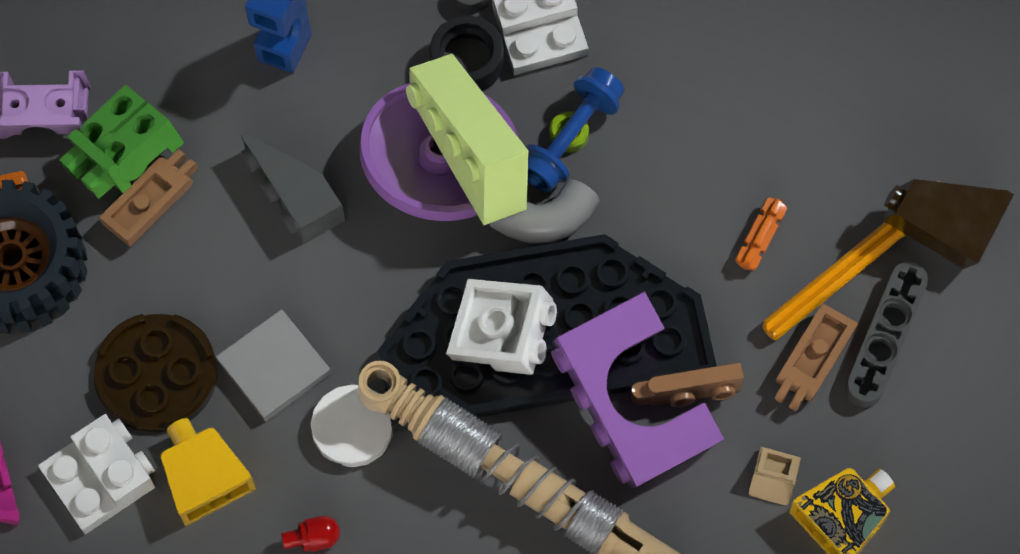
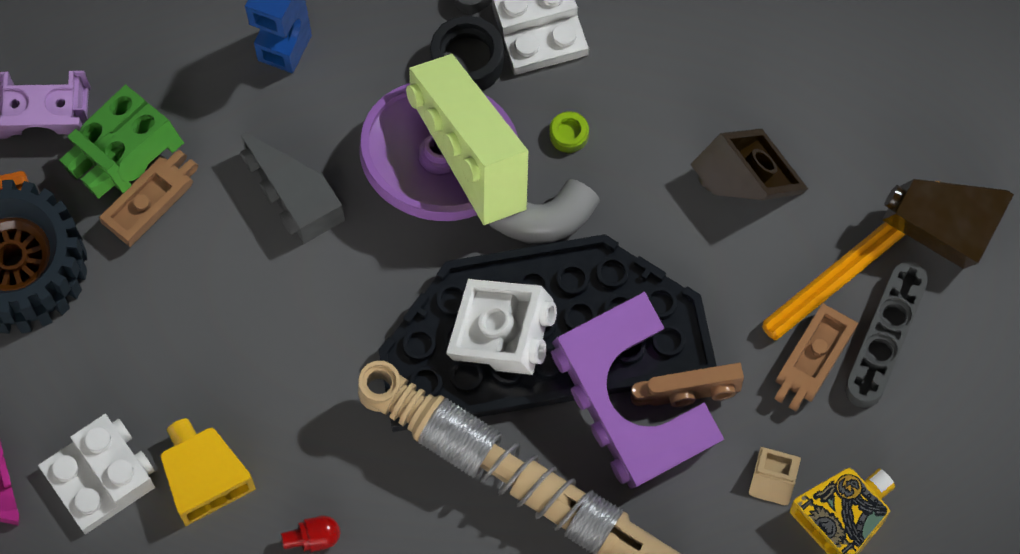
dark brown tile [94,314,218,432] -> none
light grey tile [216,309,332,422] -> none
white tile [311,384,393,468] -> none
blue piece [526,67,624,192] -> none
orange axle [735,197,787,271] -> none
none -> dark brown slope [690,129,808,200]

